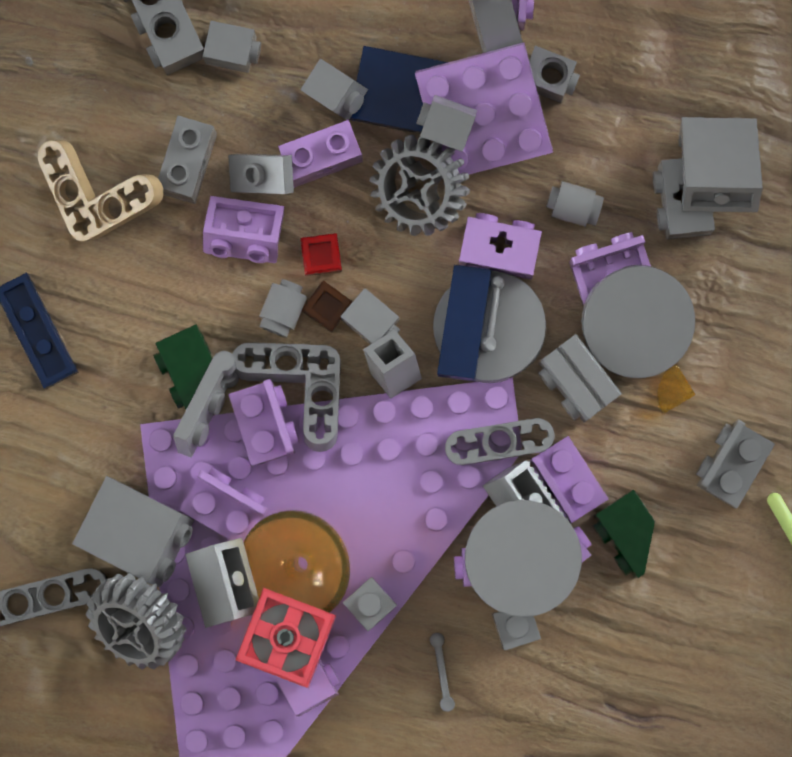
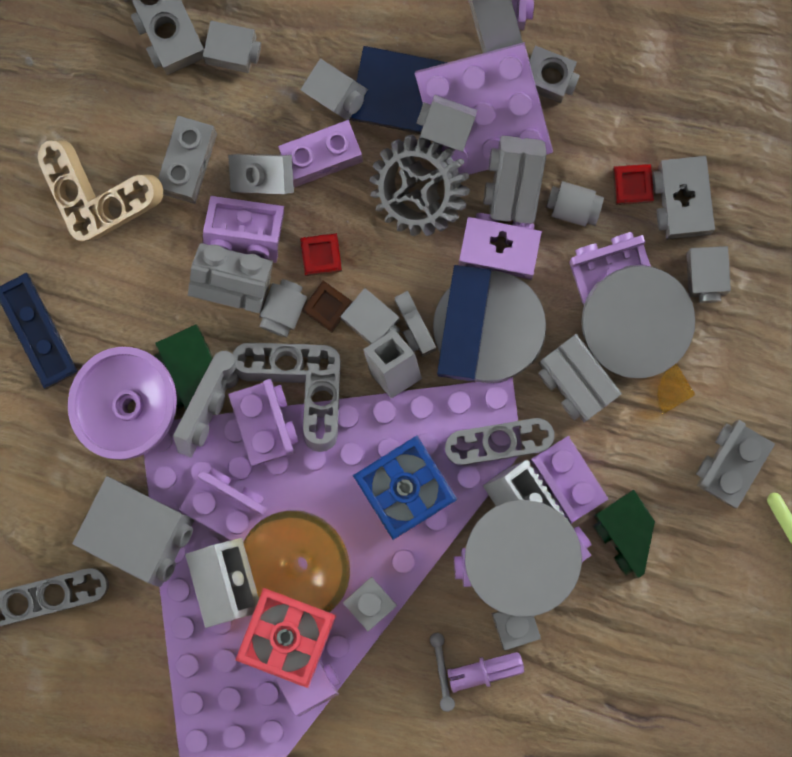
light grey gear [85,573,186,670] -> none
light grey hinge [481,275,505,352] -> none
light grey panel [678,117,763,212] -> none
none -> lavender dish [68,347,177,460]
none -> light grey brick [188,243,273,313]
none -> blue piece [353,435,458,540]
none -> light grey plate [394,291,436,357]
none -> lavender axle [447,652,524,693]
none -> light grey brick [483,136,546,224]
none -> red tile [613,164,654,205]
none -> light grey brick [686,246,731,303]

